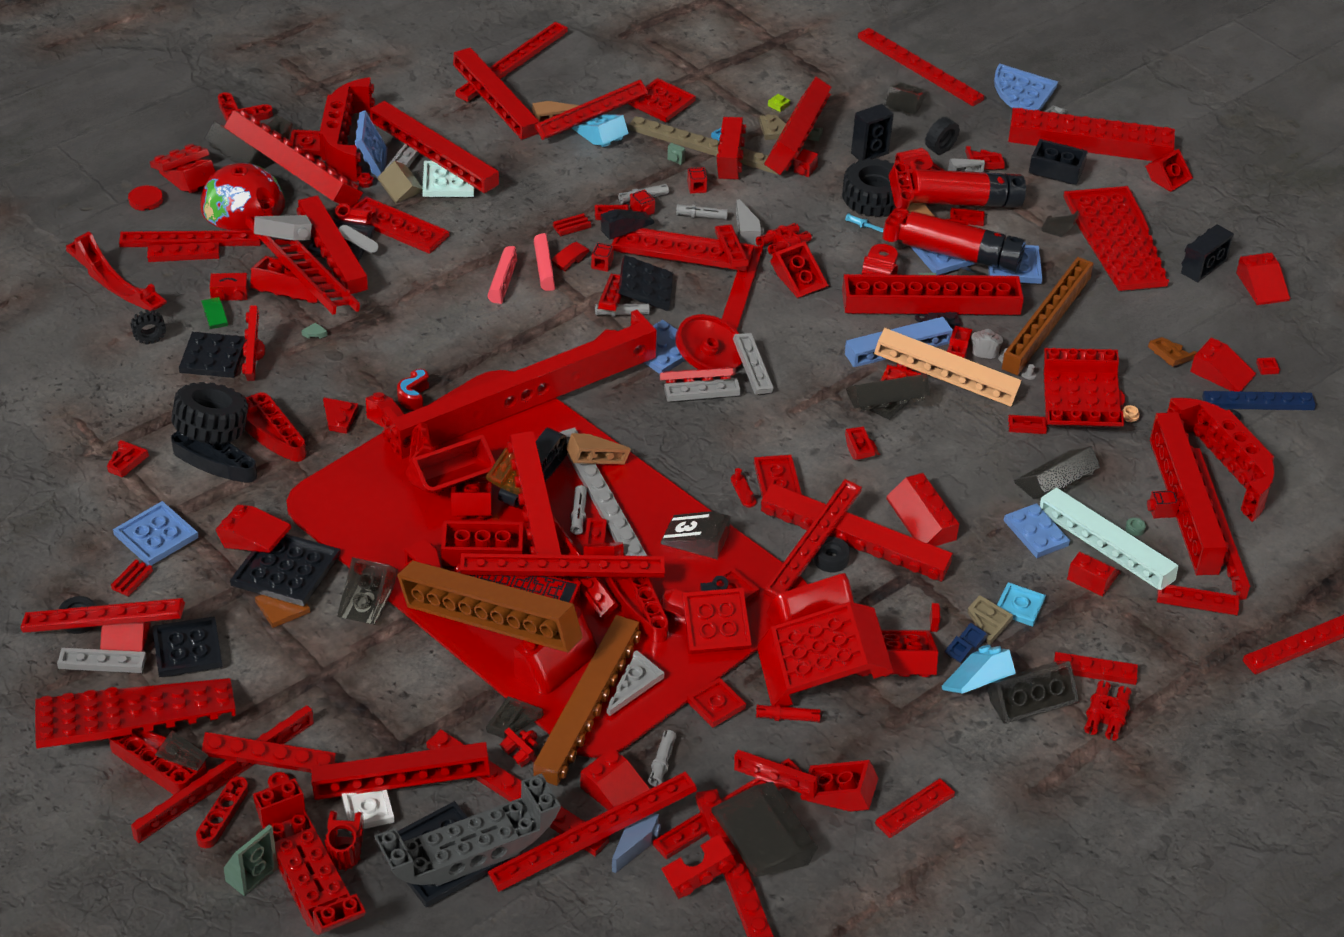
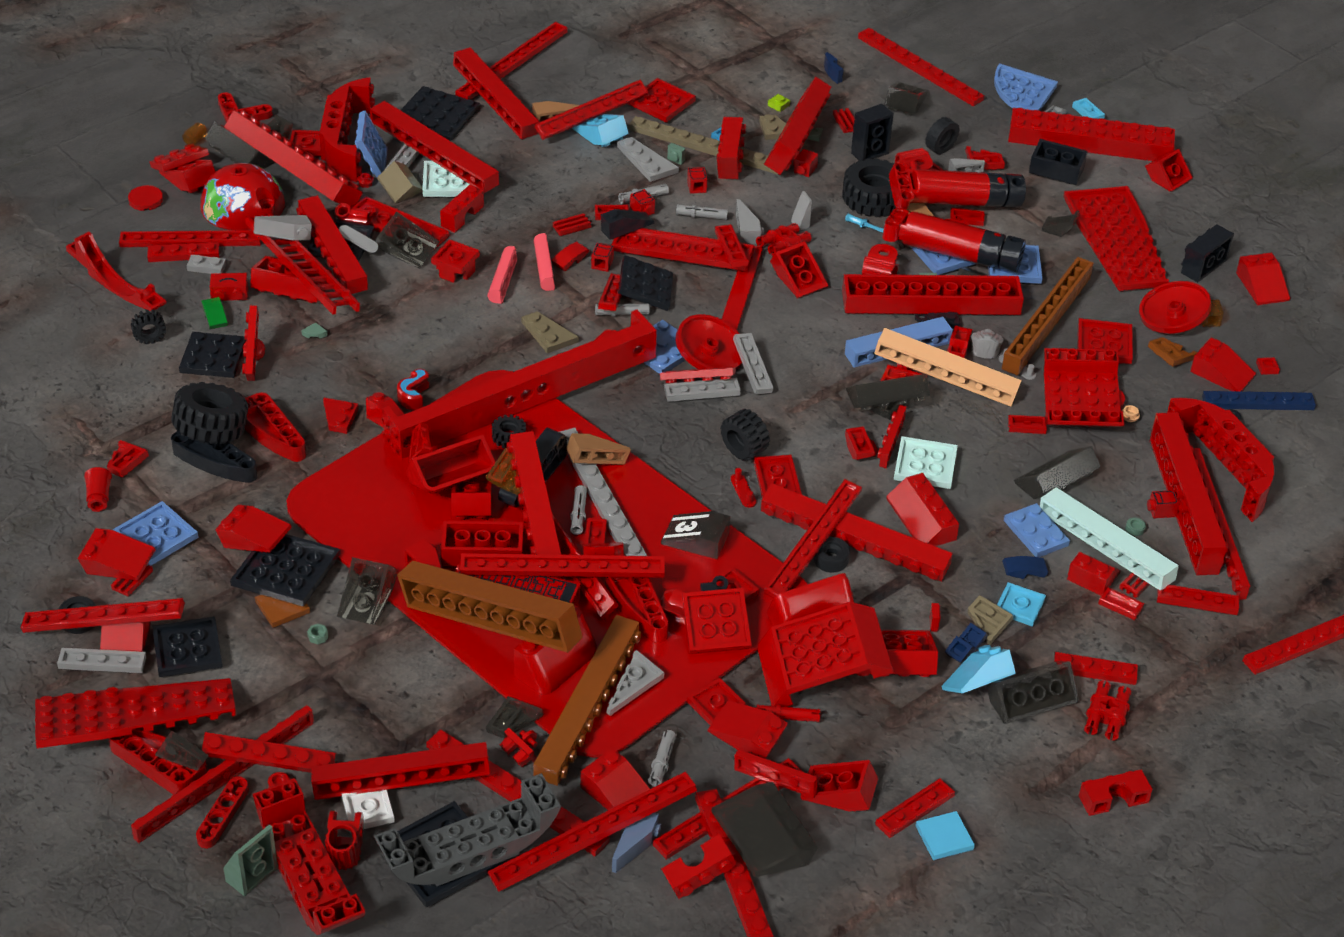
none -> red slope [77,528,156,580]
none -> red plant [84,467,112,512]
none -> clear orange brick [182,122,207,145]
none -> light grey plate [187,255,226,274]
none -> sand green tile [307,624,329,644]
none -> clear smoke slope [375,212,439,269]
none -> black plate [401,86,480,141]
none -> red panel [431,239,480,283]
none -> red arch [440,185,484,233]
none -> black tyre [492,414,526,448]
none -> dark tan wing [521,312,579,353]
none -> light grey wing [617,137,679,182]
none -> red slope [707,700,788,759]
none -> black tyre [720,409,770,461]
none -> light grey slope [791,191,812,230]
none -> dark blue slope [824,52,843,84]
none -> red tile [833,108,855,133]
none -> red plate [877,405,907,468]
none -> light aqua plate [894,436,958,489]
none -> medium azure tile [916,811,974,860]
none -> dark blue slope [1002,556,1048,579]
none -> medium azure plate [1072,98,1105,119]
none -> red plate [1077,318,1133,364]
none -> red arch [1079,769,1152,816]
none -> red tile [1098,587,1144,620]
none -> red tile [1119,573,1150,598]
none -> red dish [1139,281,1212,334]
none -> clear orange brick [1202,299,1224,327]

